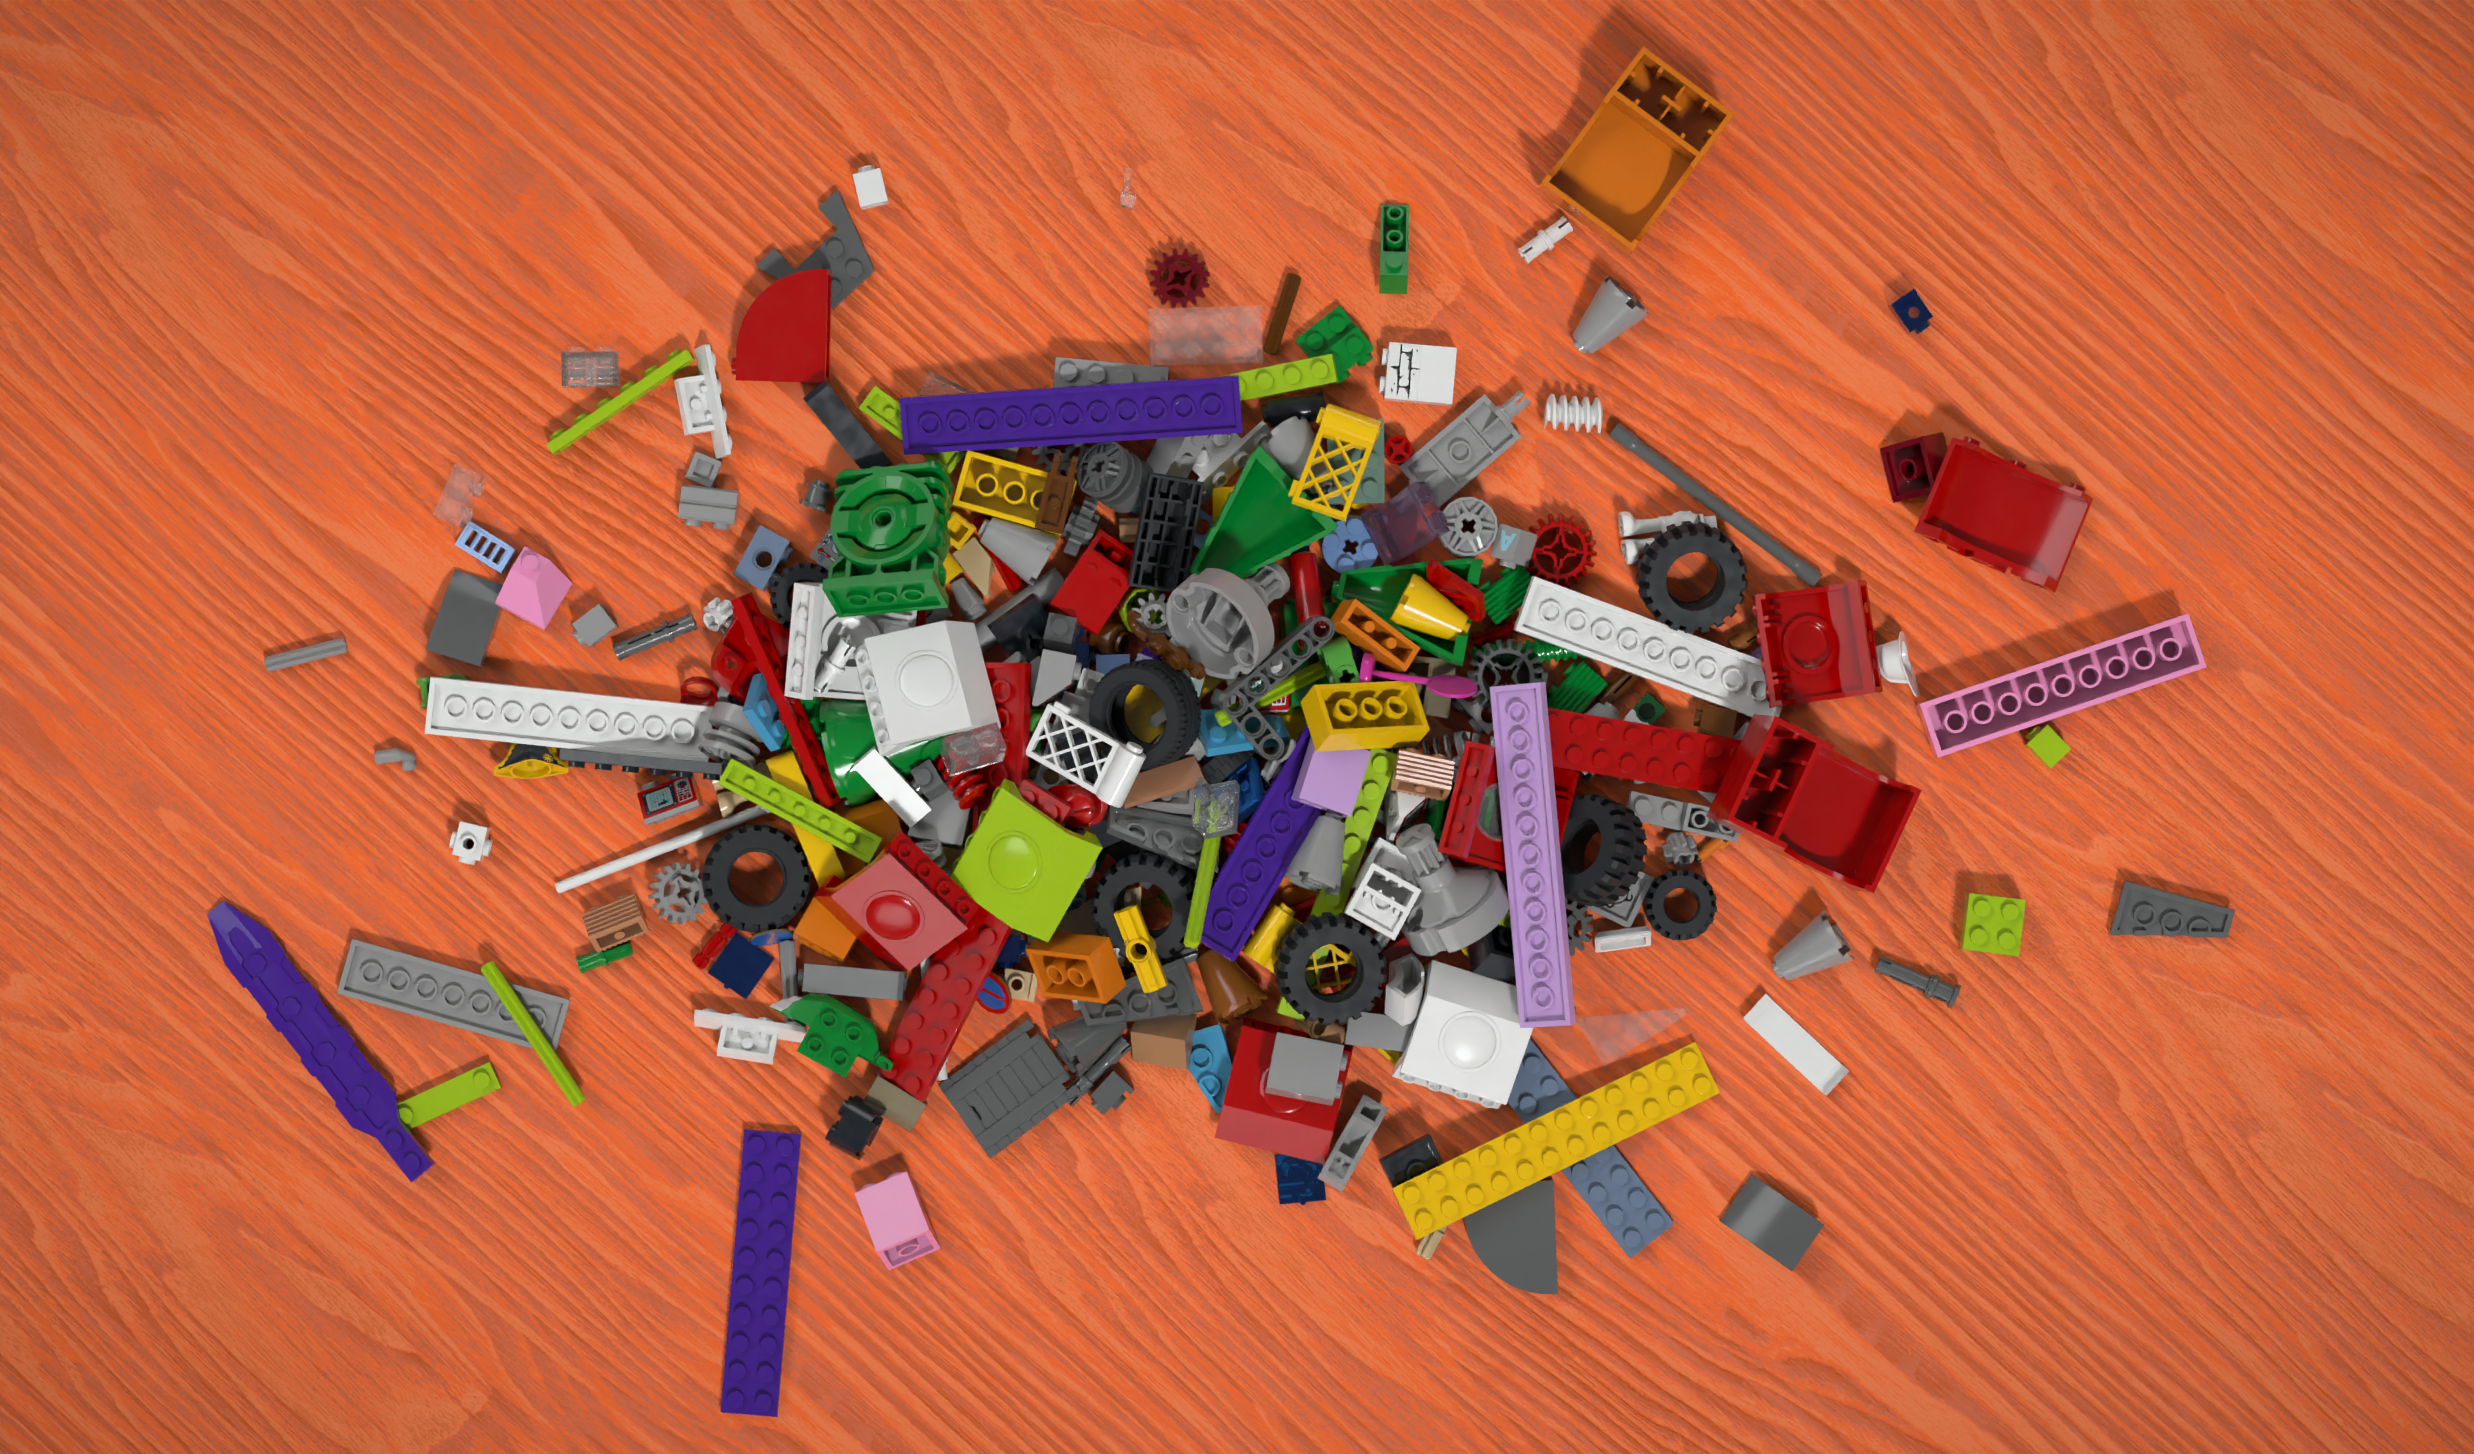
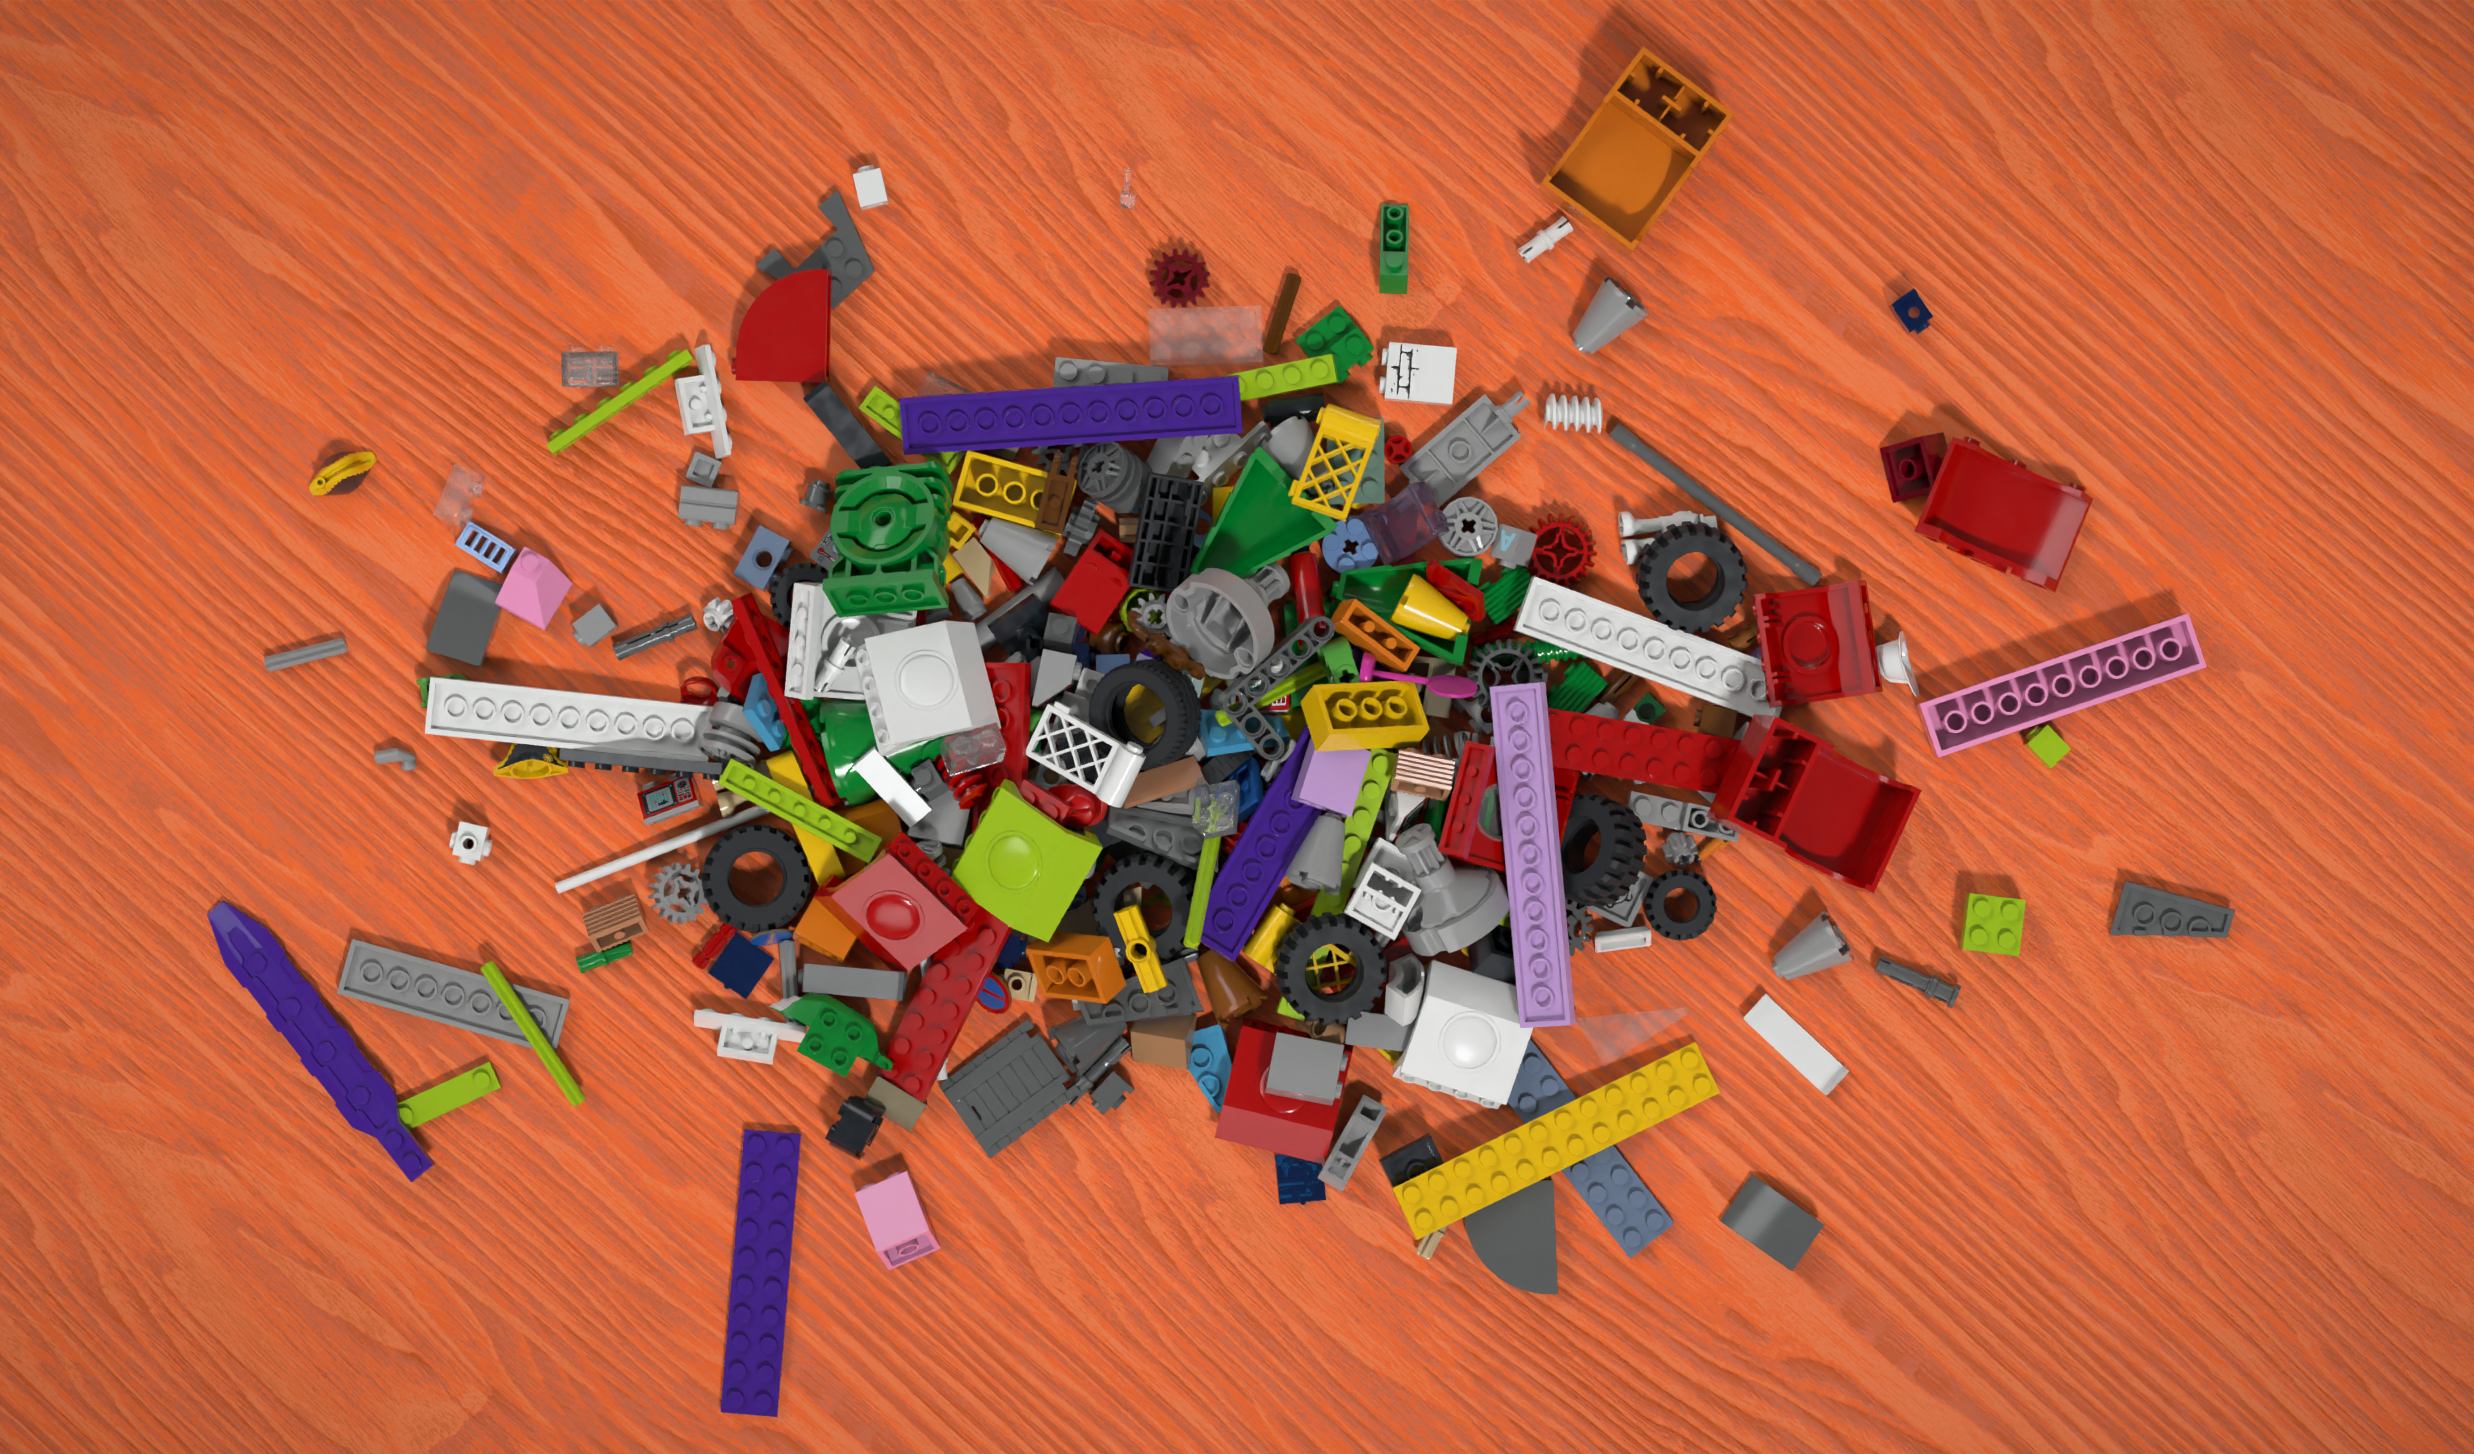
none -> yellow hat [309,451,377,496]

